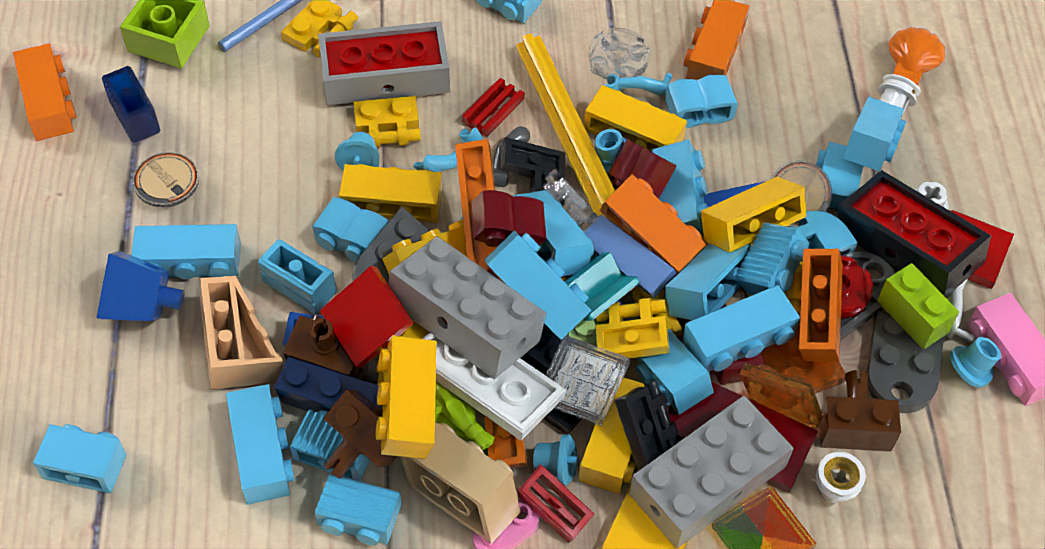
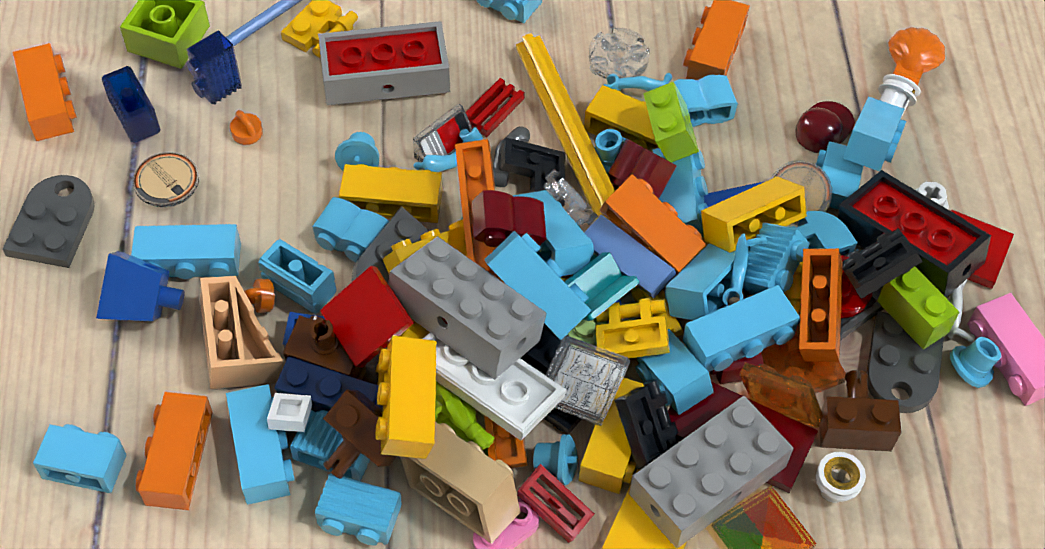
yellow plate [354,96,421,148] -> none
none -> dark grey plate [3,175,95,268]
none -> orange brick [136,392,213,510]
none -> clear blue brick [186,30,242,105]
none -> orange tile [230,110,263,145]
none -> orange tile [244,279,275,313]
none -> white plate [267,393,312,432]
none -> slope [413,104,473,162]
none -> lime brick [643,81,699,163]
none -> medium azure piece [722,233,767,307]
none -> dark red cap [796,101,855,153]
none -> black plate [842,228,922,299]

